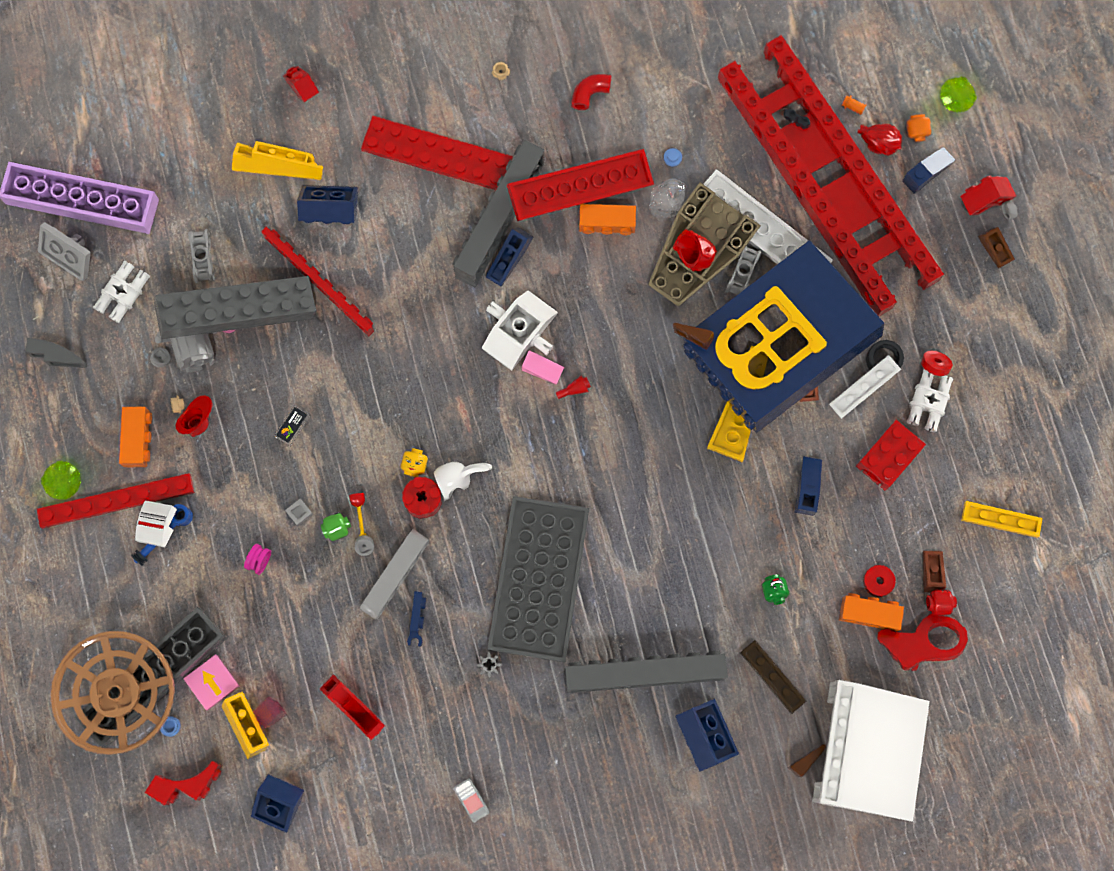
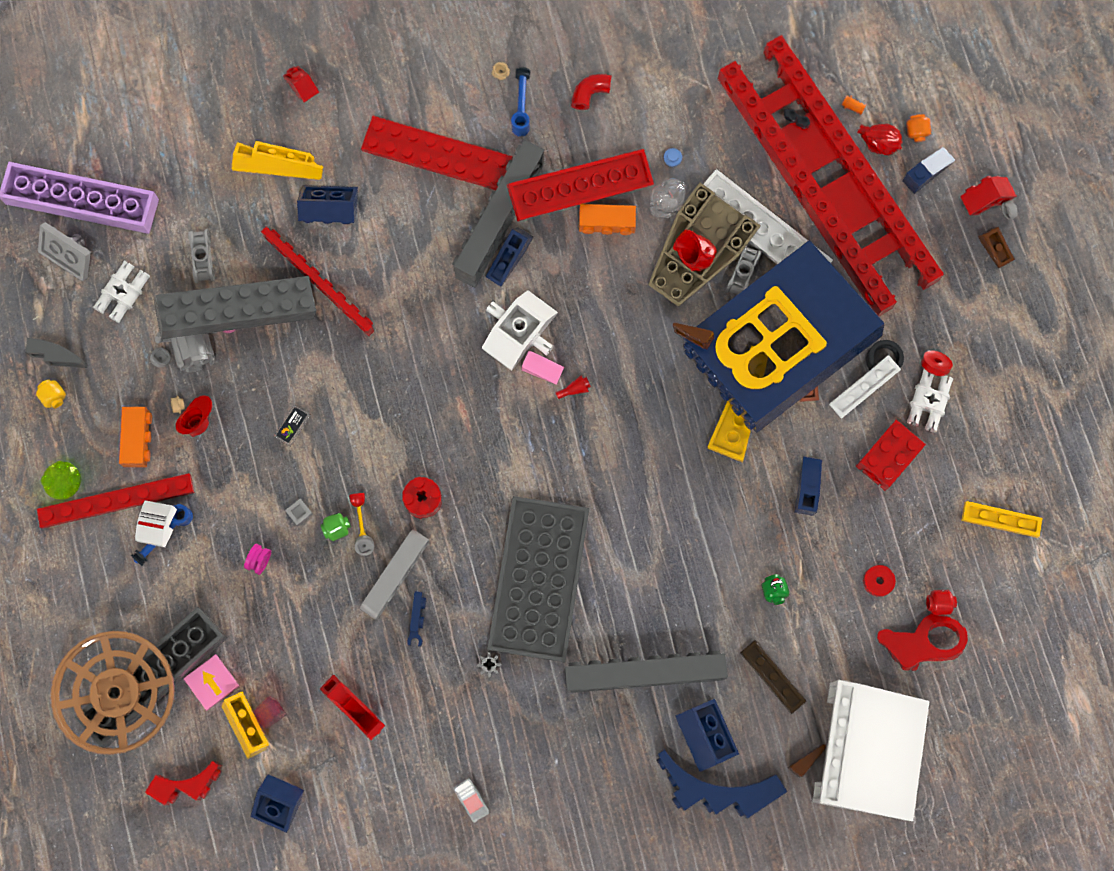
medium blue plate [160,716,181,737] -> none
yellow head [401,448,428,477] -> none
white piece [434,462,492,501] -> none
orange brick [839,593,904,632] -> none
copper slope [923,551,946,592] -> none
clear neon green dish [940,77,977,113] -> none
none -> yellow head [36,379,66,409]
none -> blue piece [511,67,530,137]
none -> dark blue arch [656,750,788,819]

